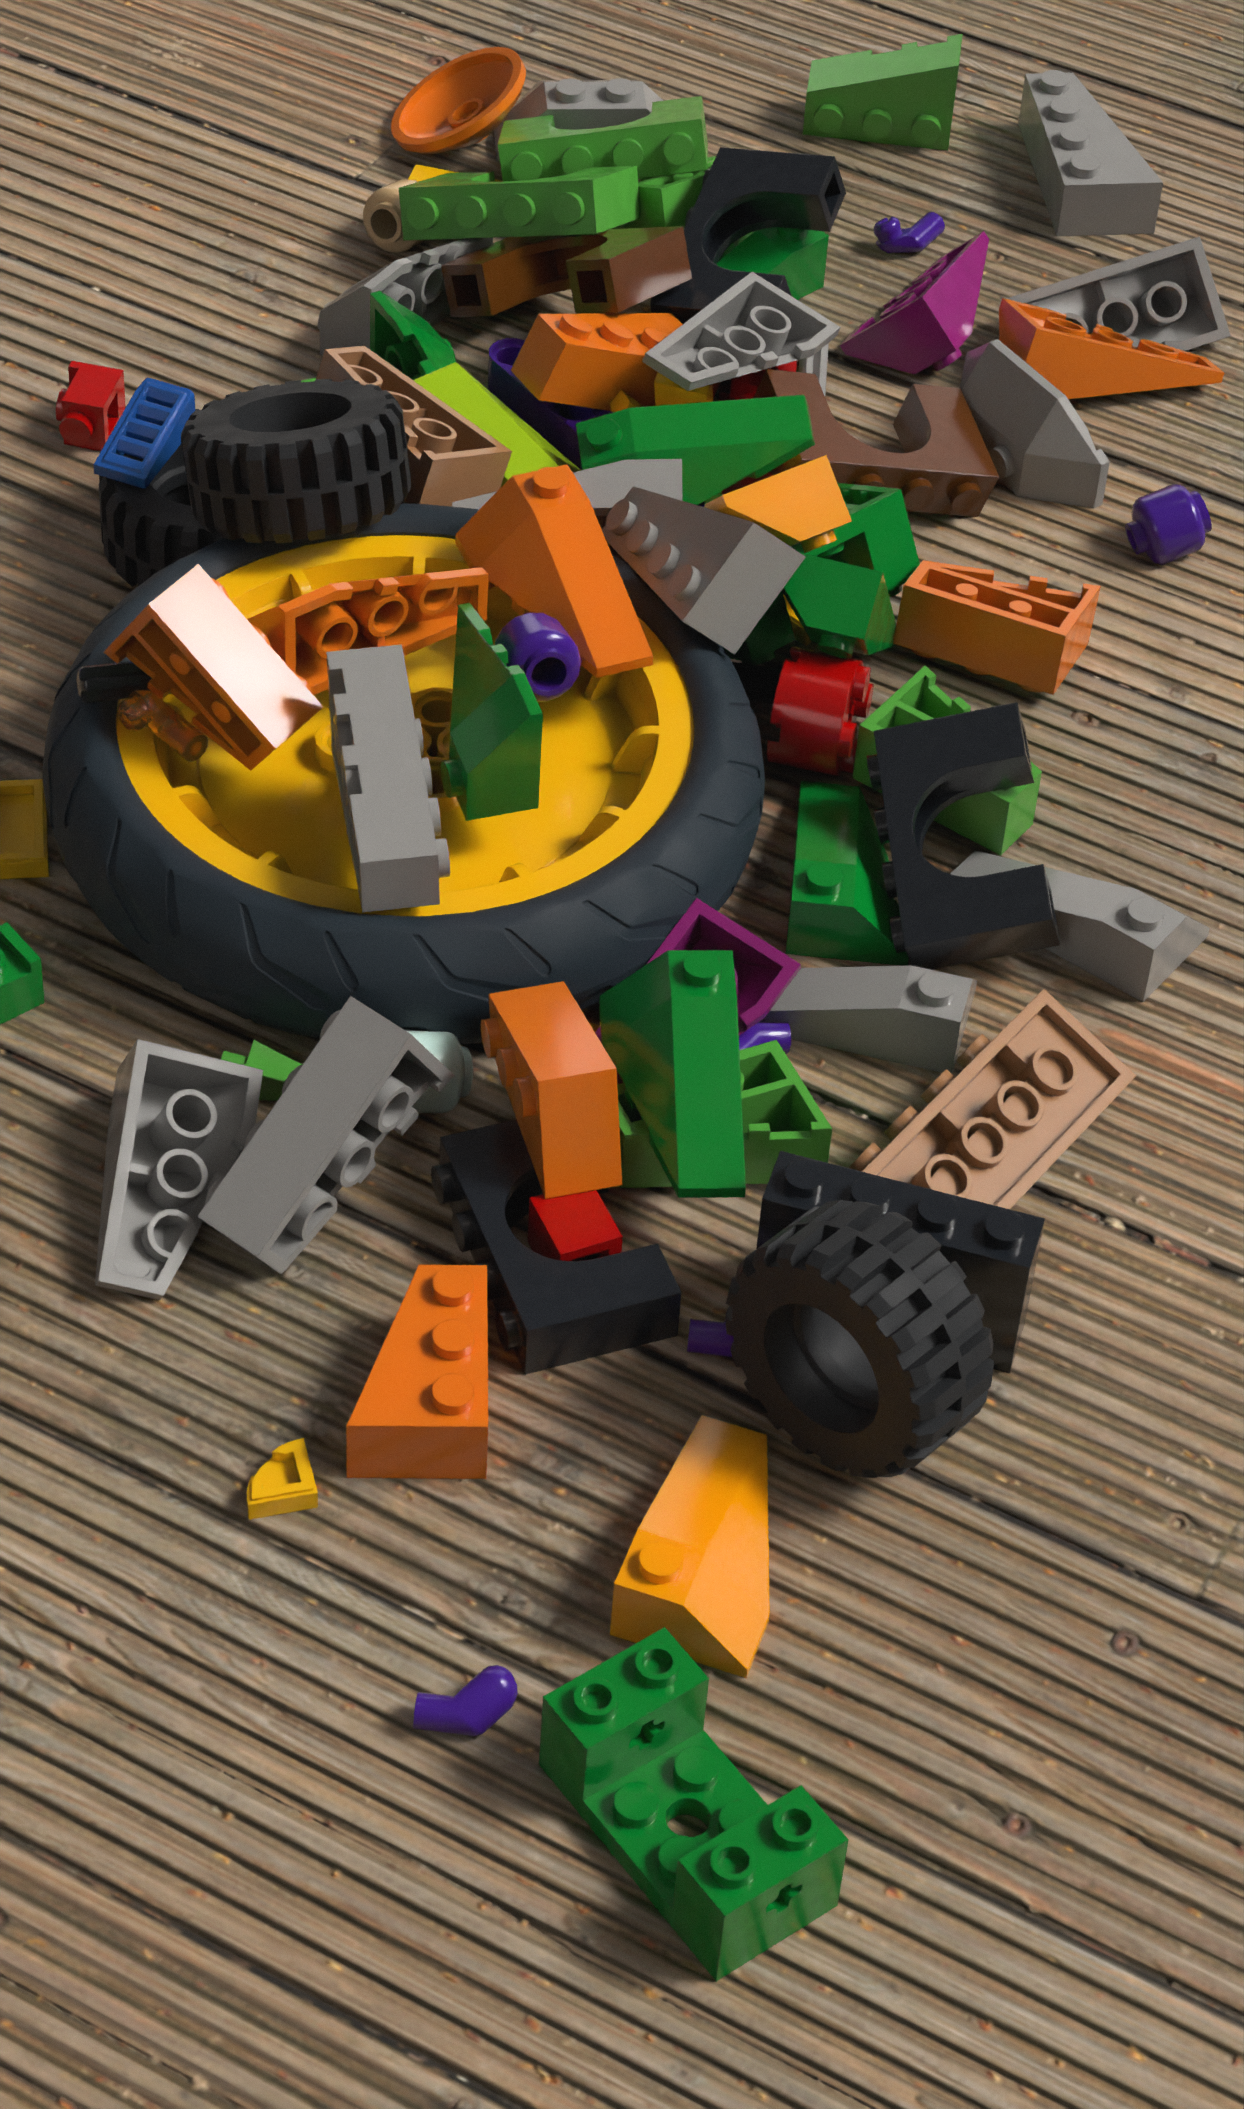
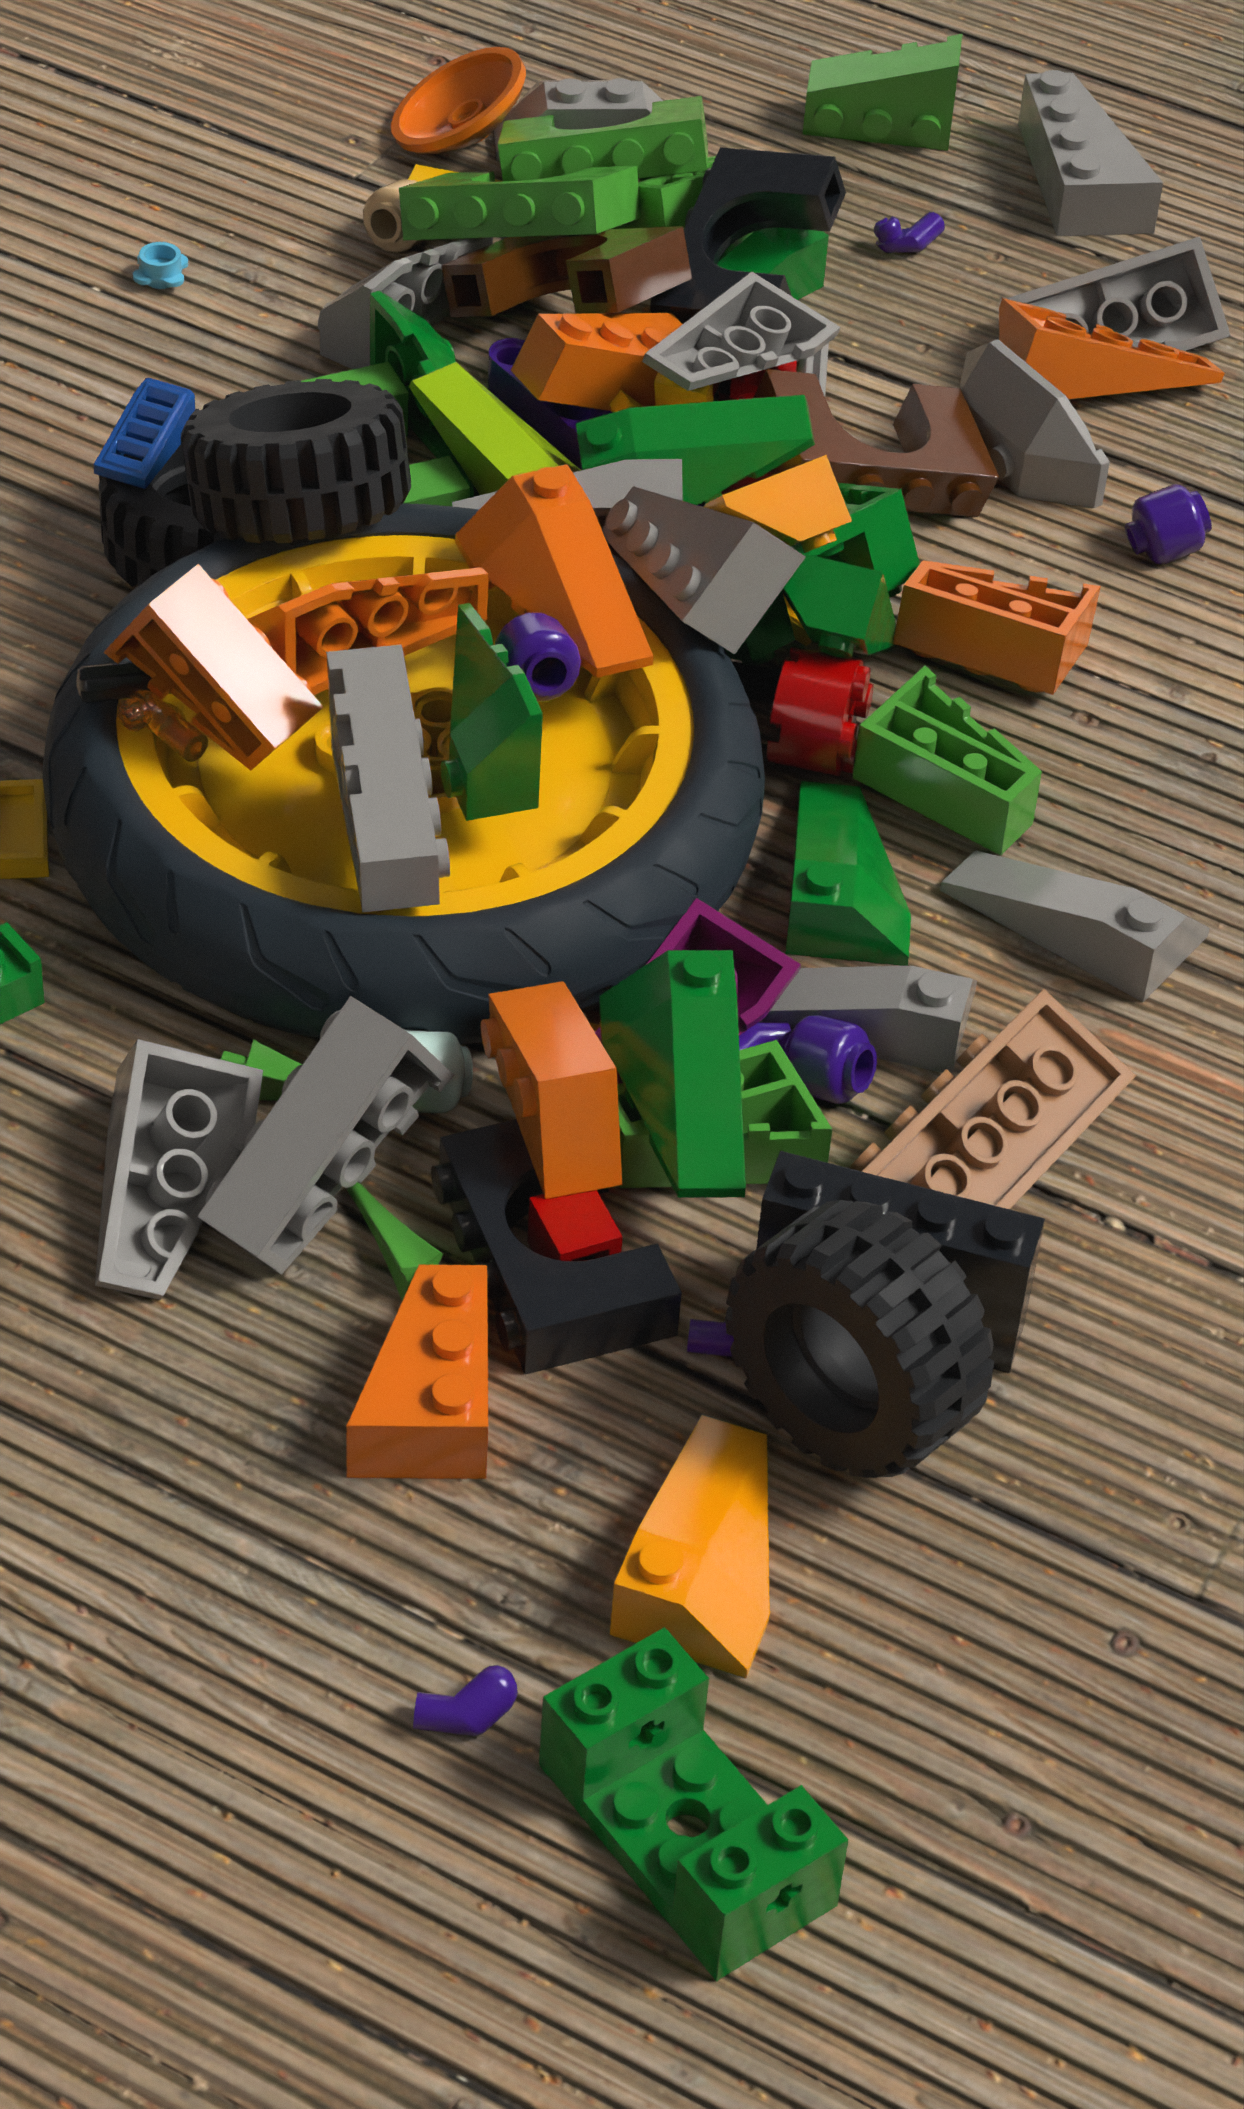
red brick [56,361,126,451] -> none
yellow tile [247,1438,318,1520] -> none
medium nougat wedge [316,346,512,507] -> none
magenta wedge [840,231,989,375] -> none
black arch [867,702,1060,970] -> none
none -> medium azure plate [133,242,188,289]
none -> bright green piece [347,1182,443,1301]
none -> dark purple head [780,1015,877,1104]

